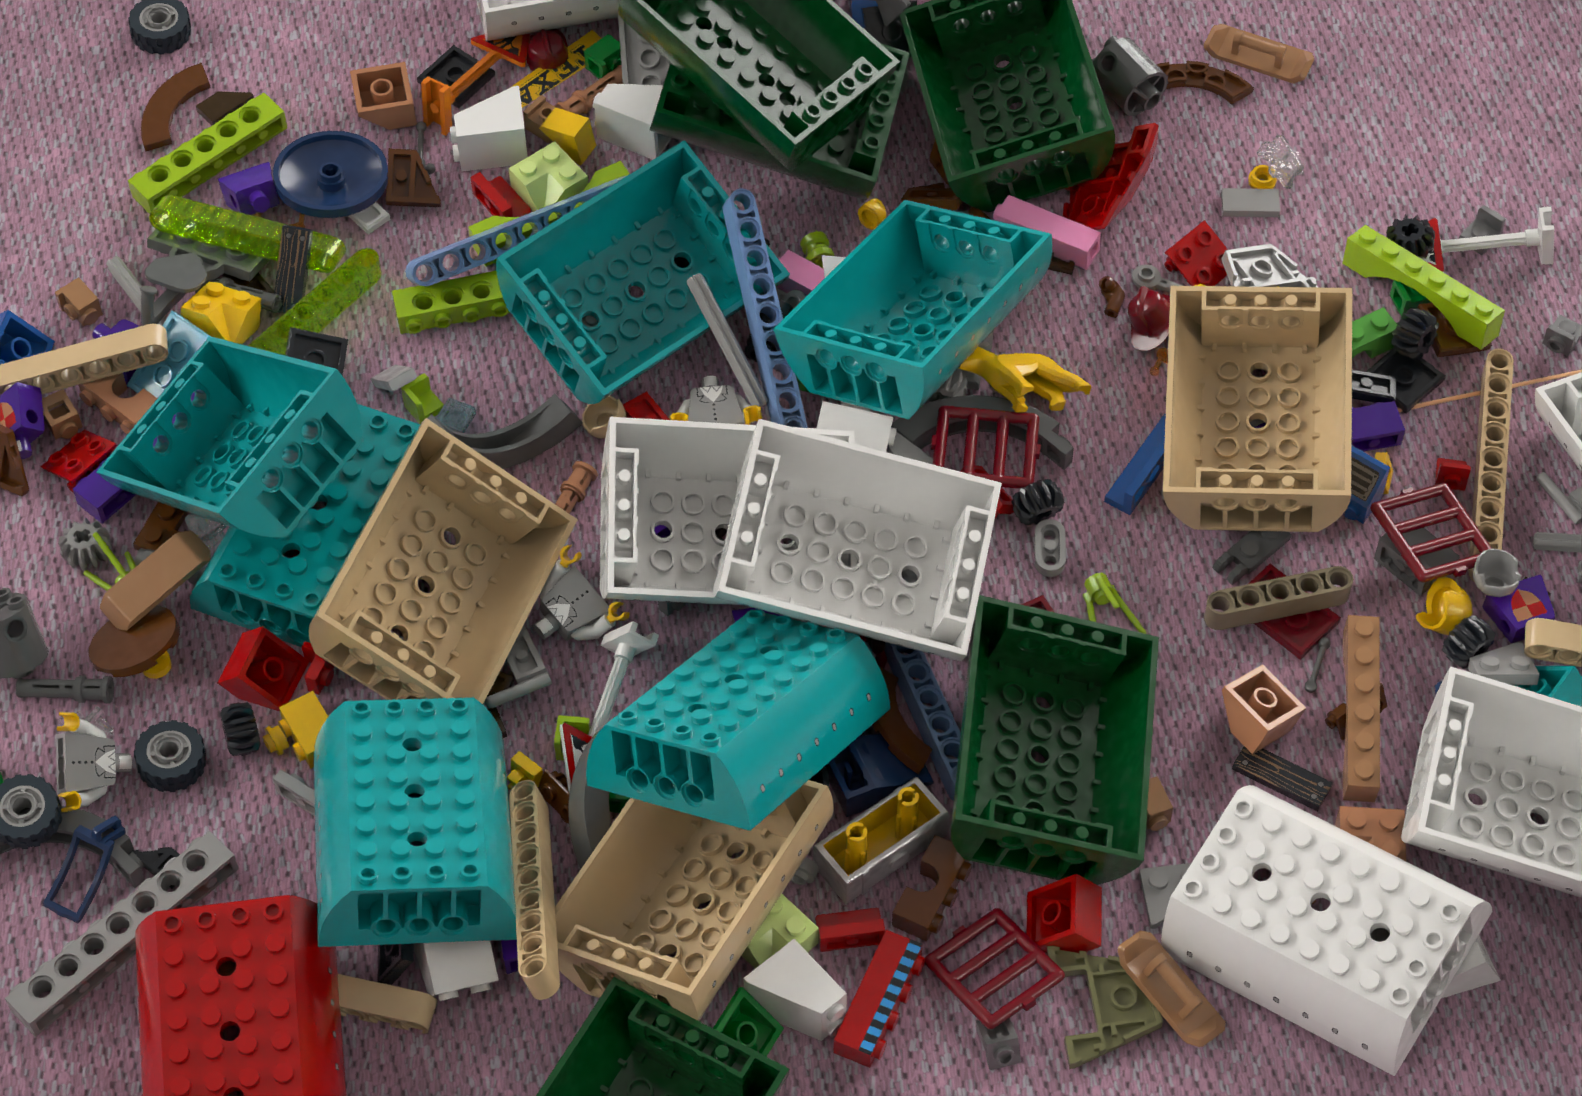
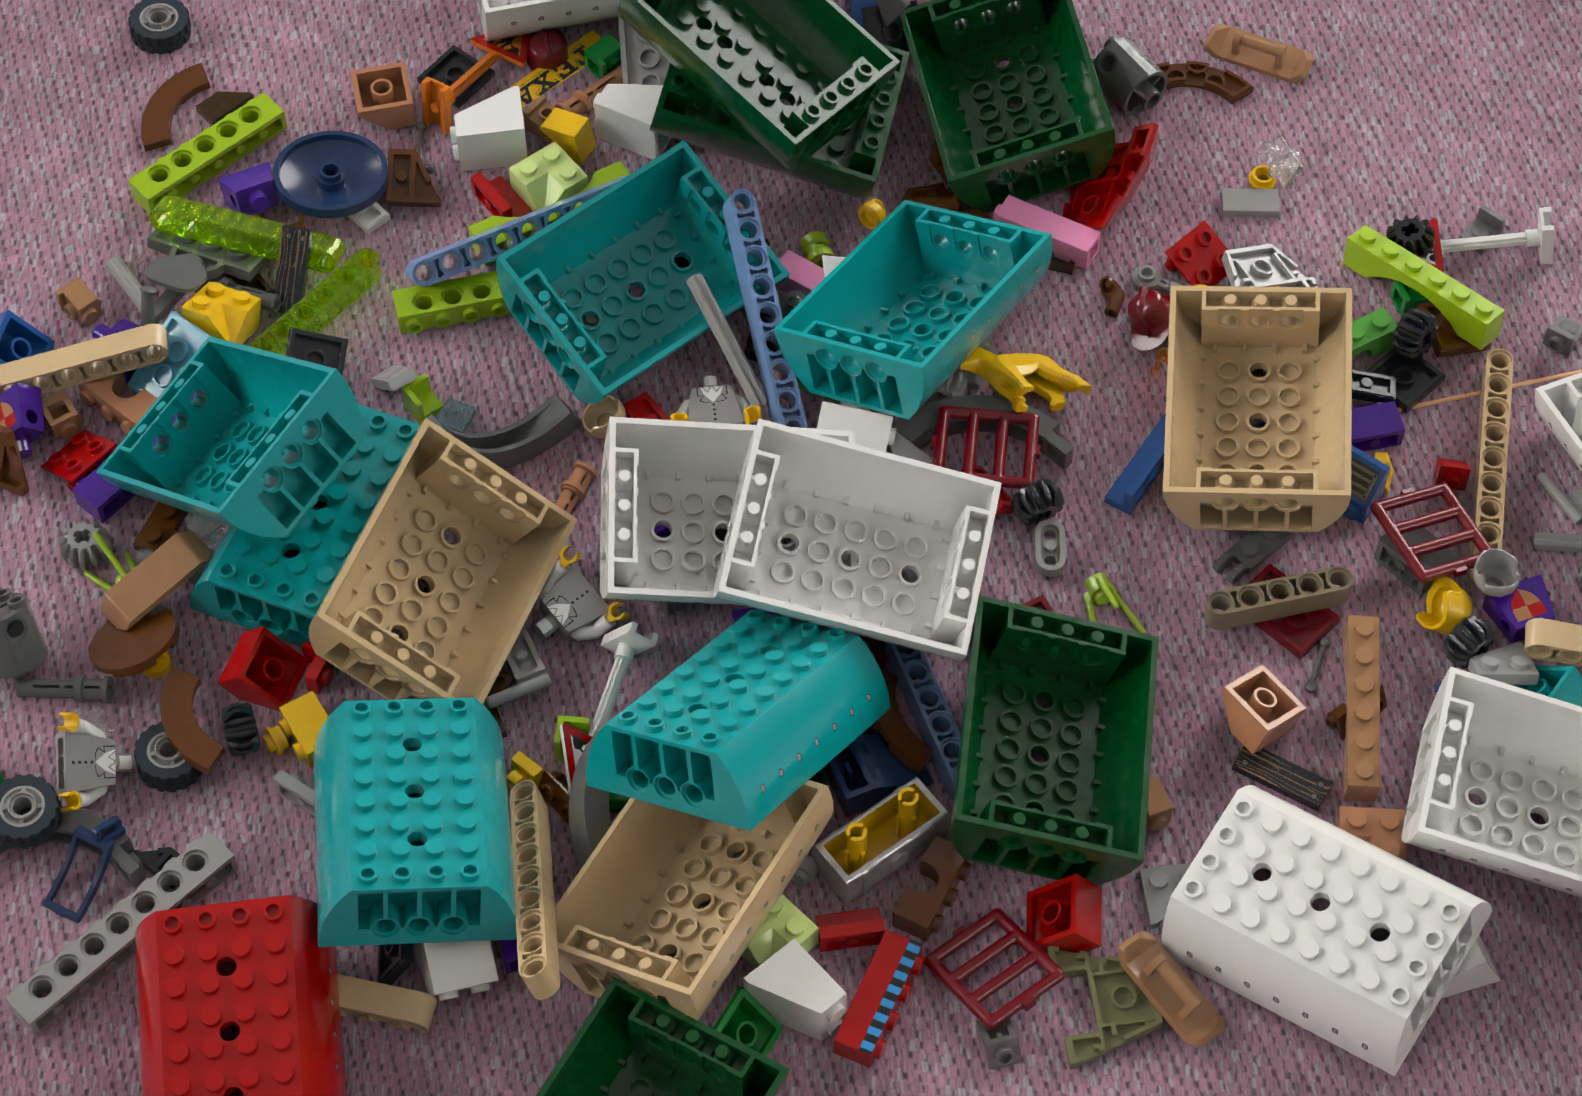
none -> reddish brown tile [160,666,225,775]

